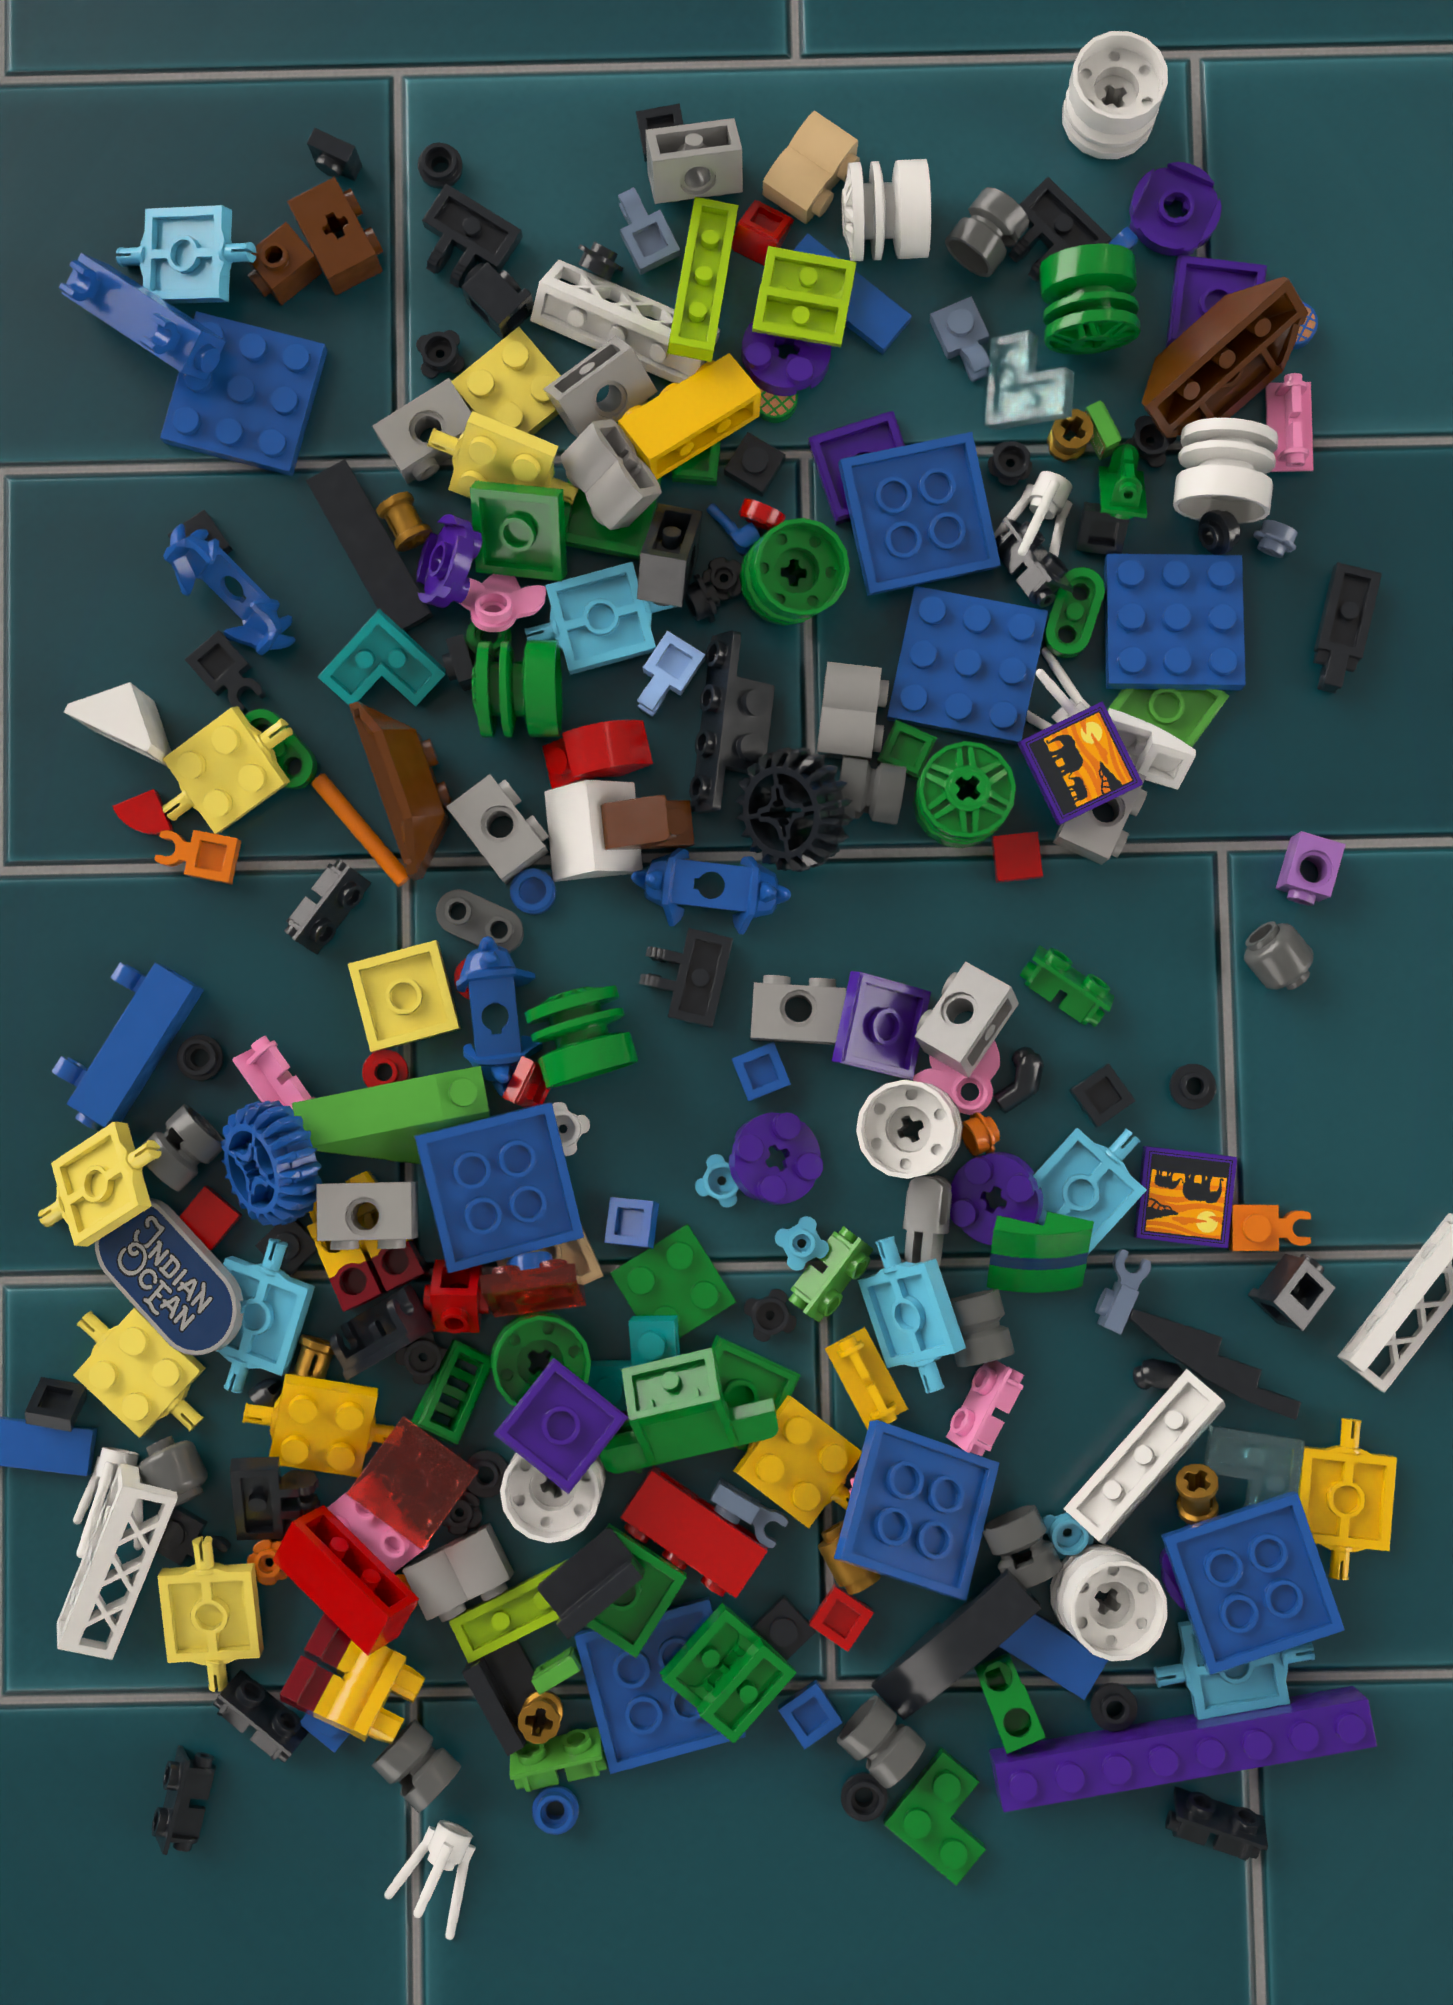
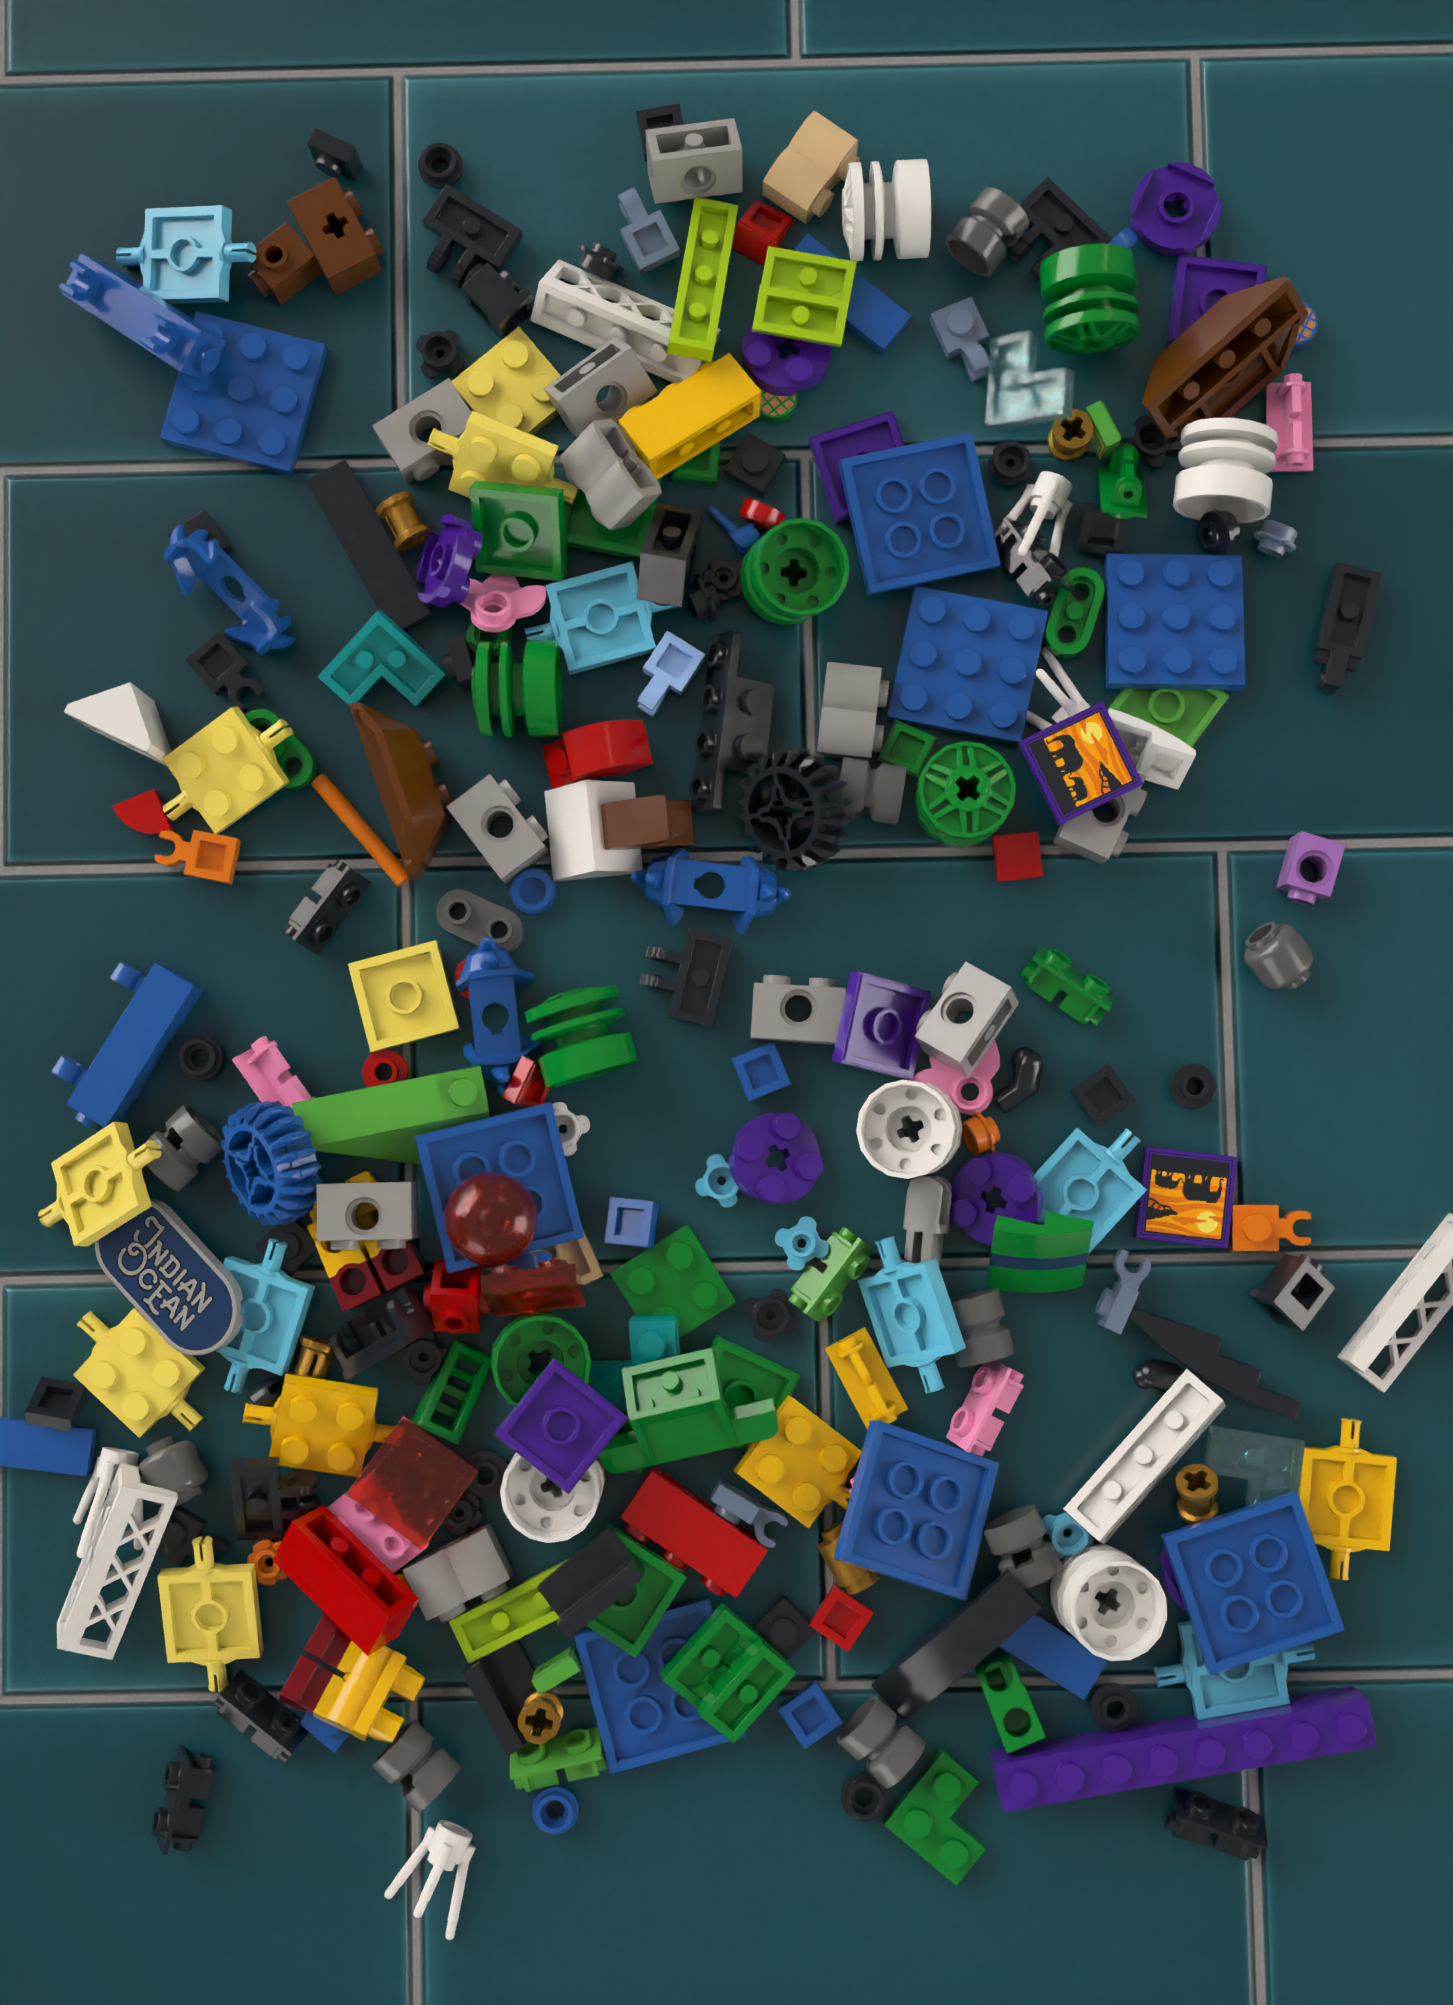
red tile [179,1186,243,1251] -> none
white wheel [1062,31,1168,159] -> none
none -> clear red cylinder [444,1172,538,1266]

